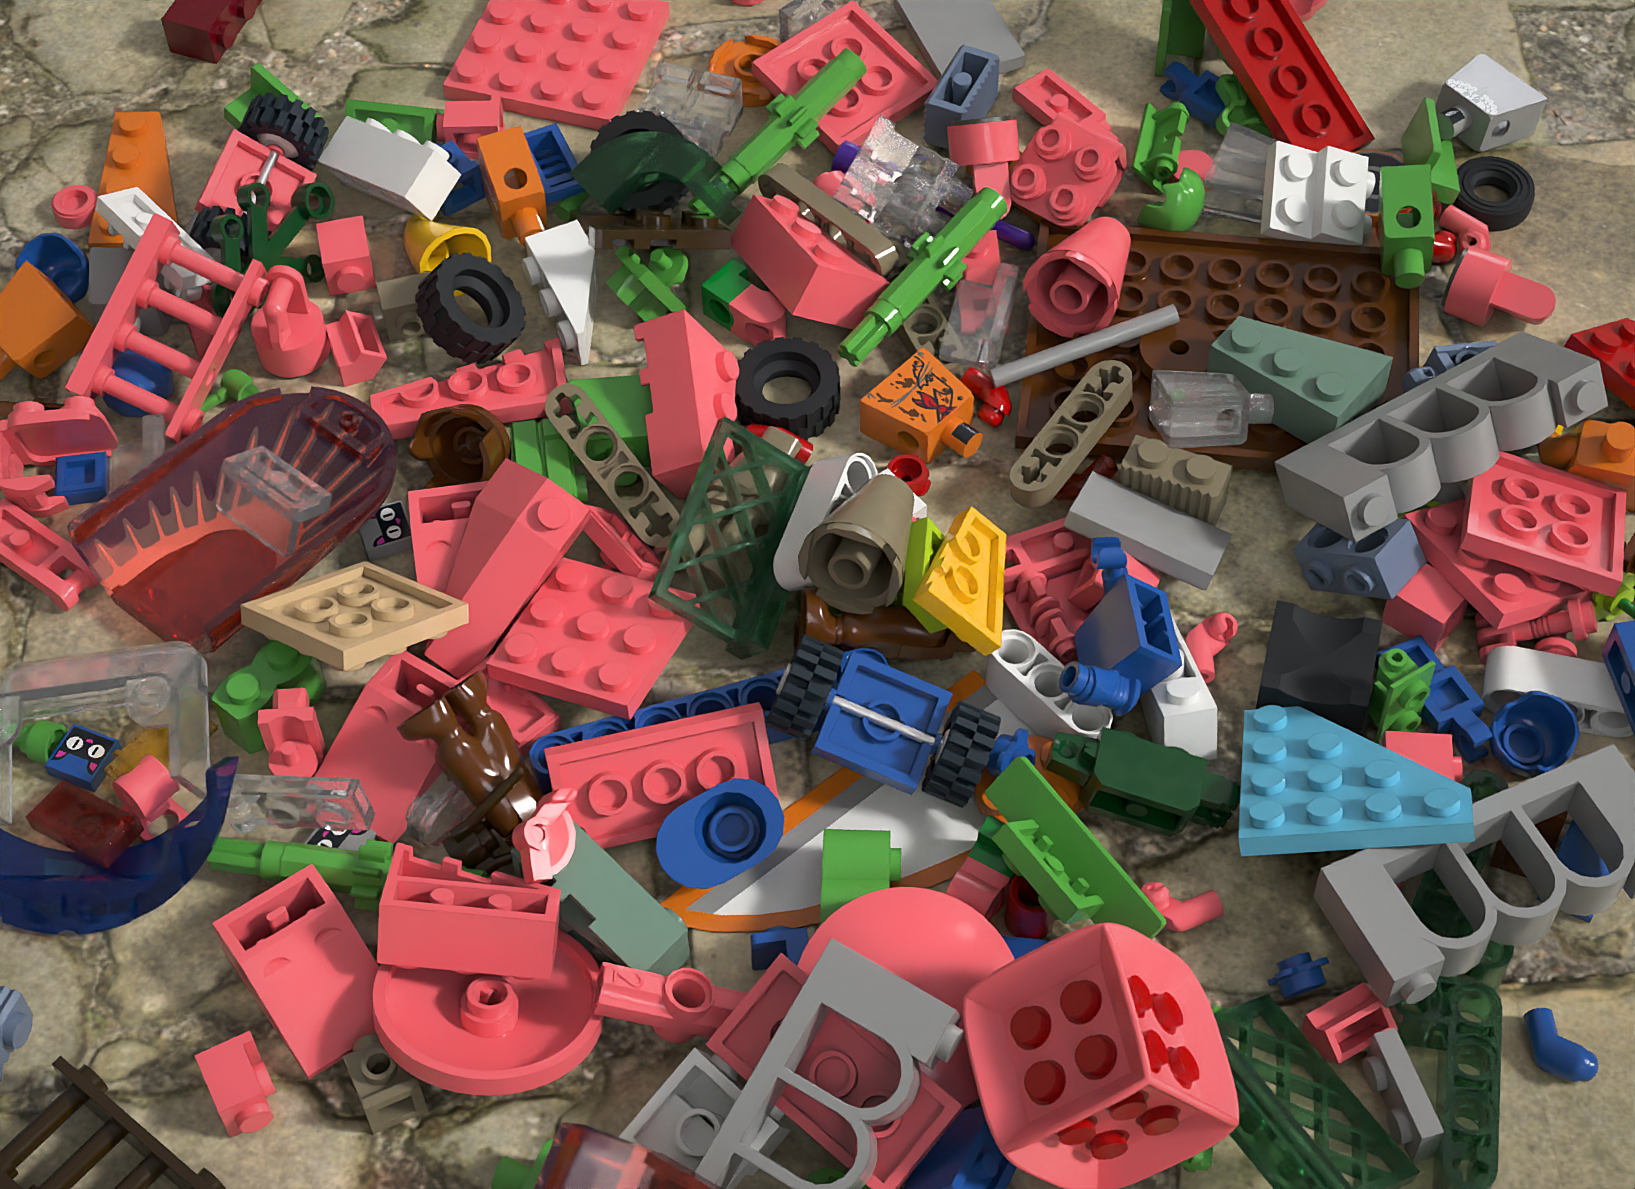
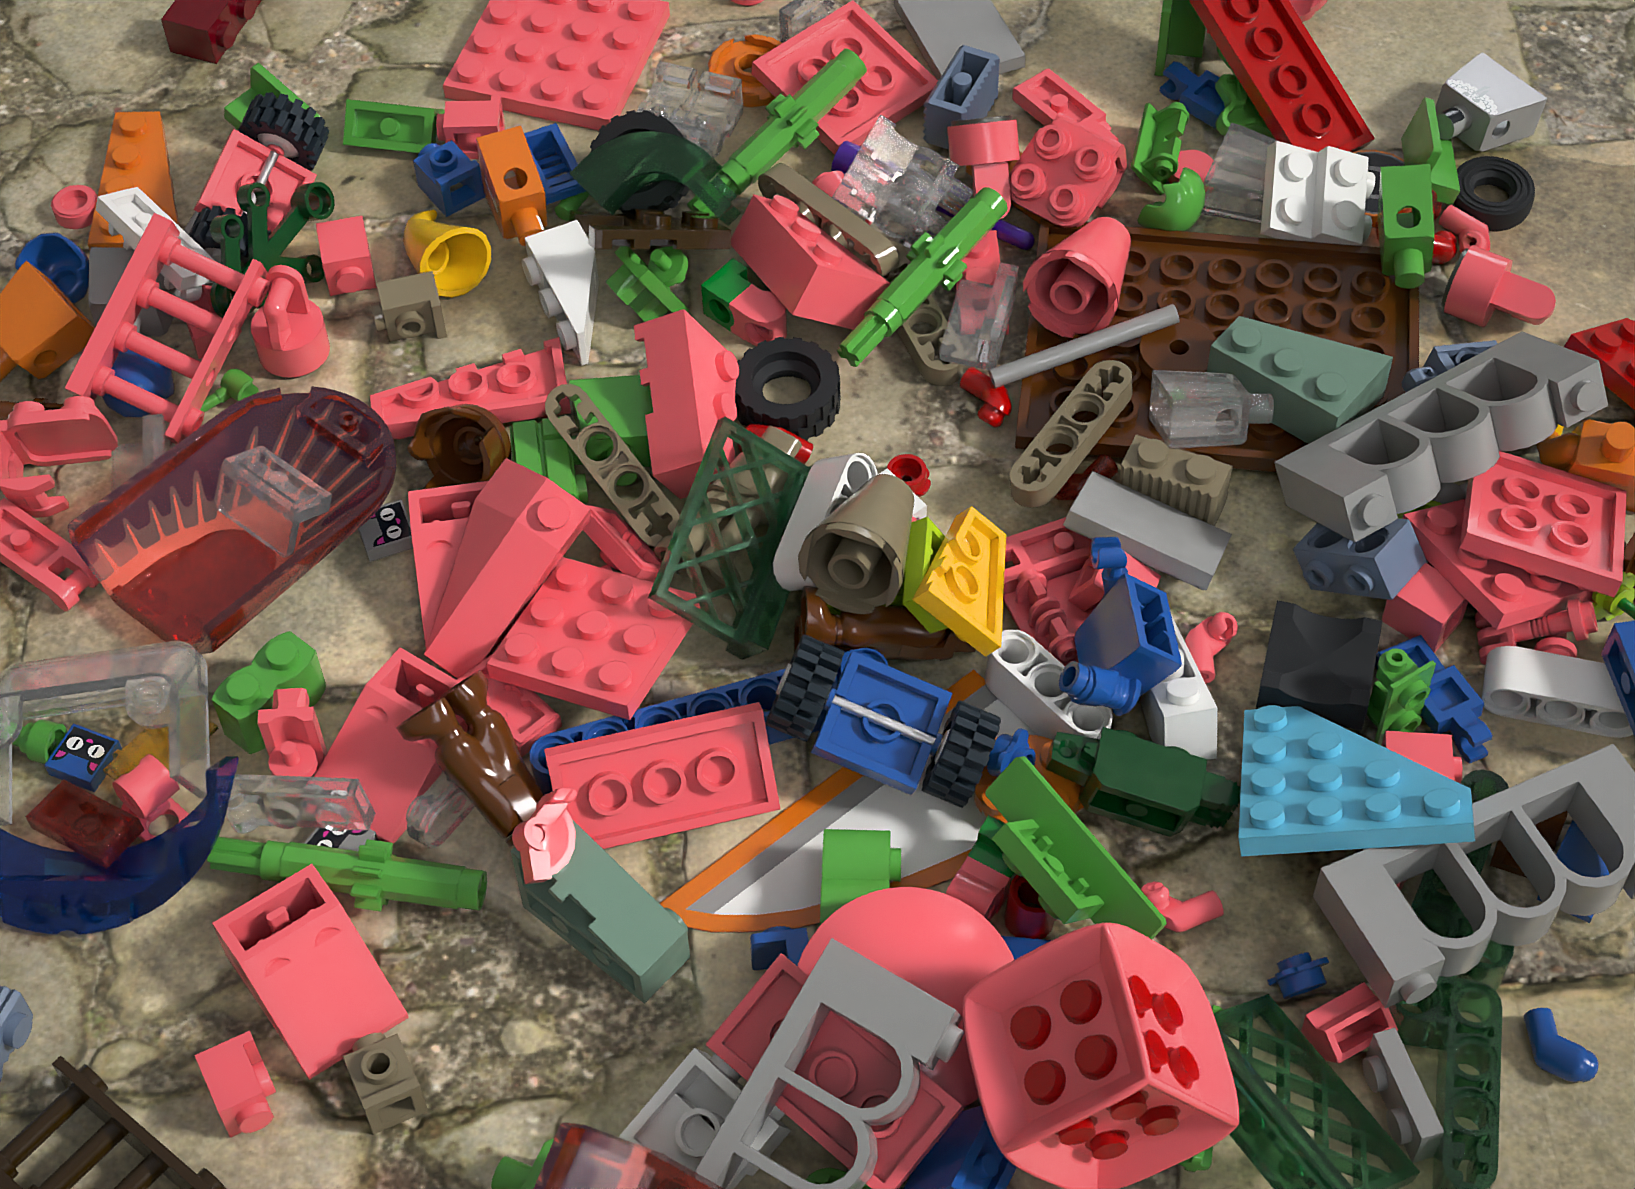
blue tile [55,451,110,505] -> none
tan plate [240,561,469,672] -> none
white brick [318,116,461,221] -> none
coral piece [325,311,387,387] -> none
coral dish [373,928,605,1096] -> none
coral wedge [377,842,561,980] -> none
black tyre [415,252,526,364] -> none
dark brown plant [442,767,586,877] -> none
coral piece [591,962,747,1043] -> none
blue piece [656,778,784,889] -> none
orange torso [860,347,983,463] -> none
blue hair [1489,691,1580,778] -> none

